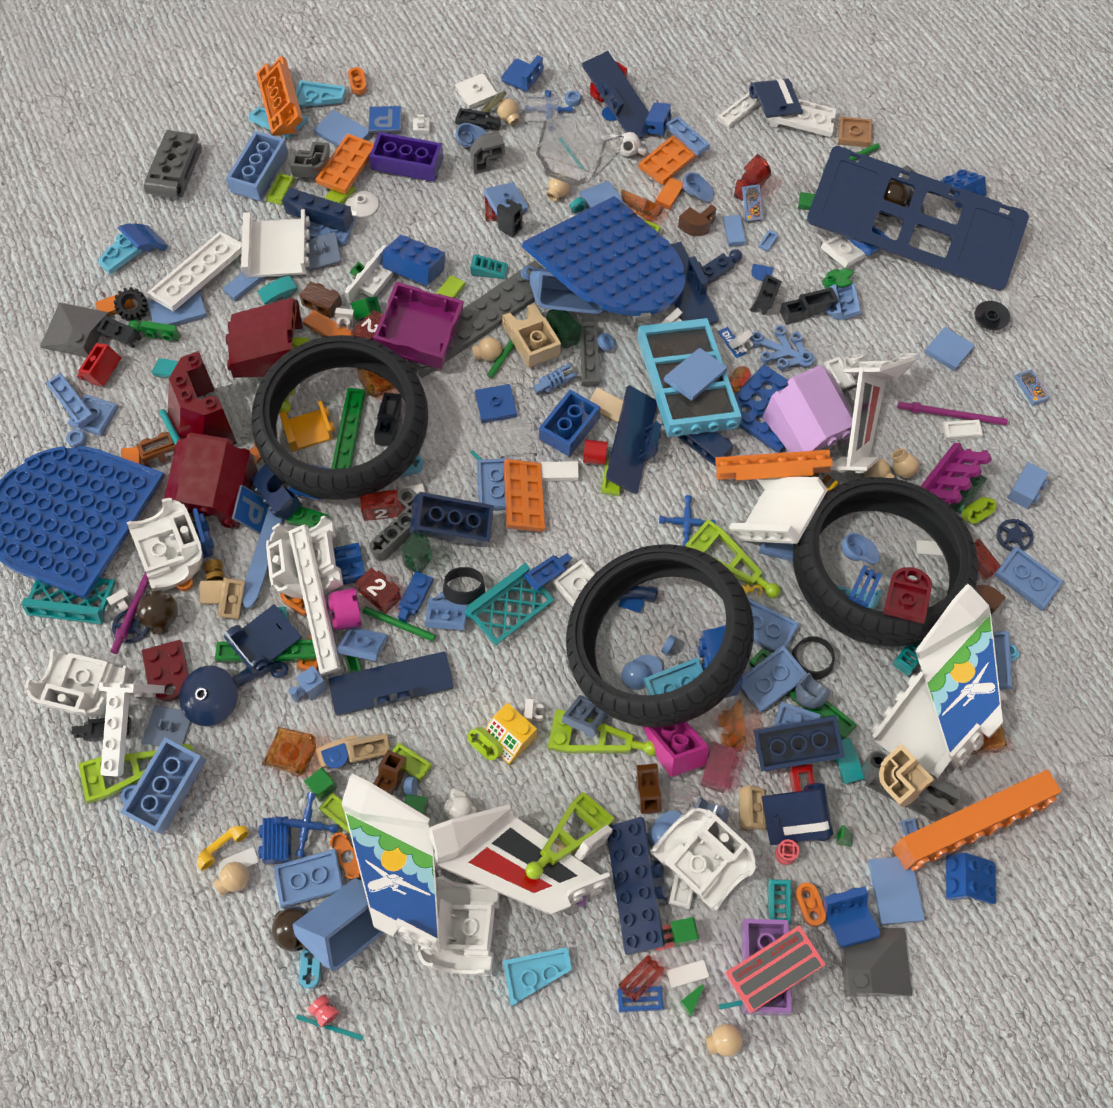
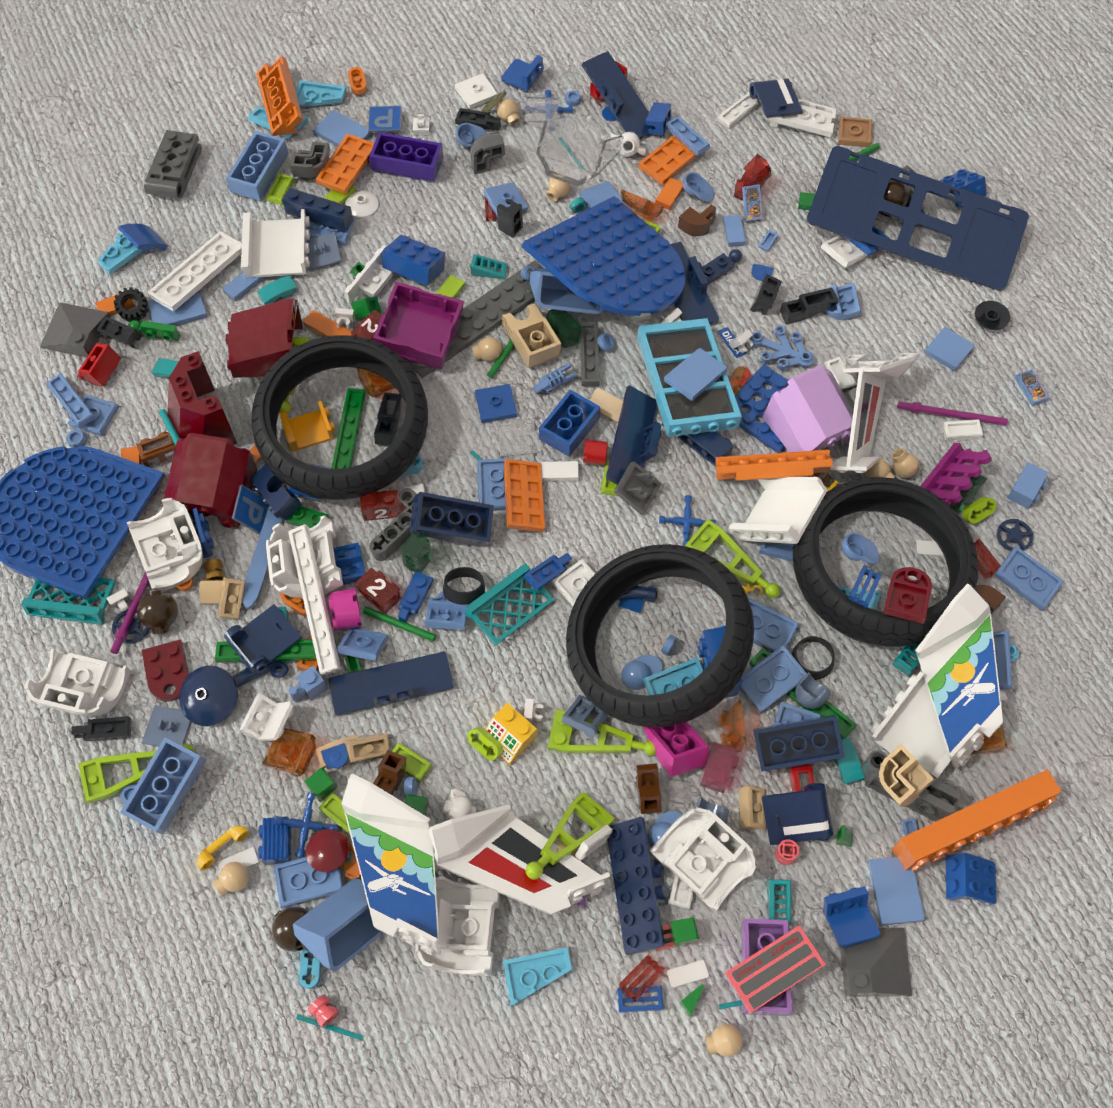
white bracket [99,683,165,776] -> none
reddish brown brick [299,281,342,318] -> none
orange plate [795,882,826,927] -> none
green plate [822,269,854,289] -> none
none -> white bracket [239,694,294,741]
none -> dark red dish [306,829,348,872]
none -> dark grey plate [614,462,661,514]

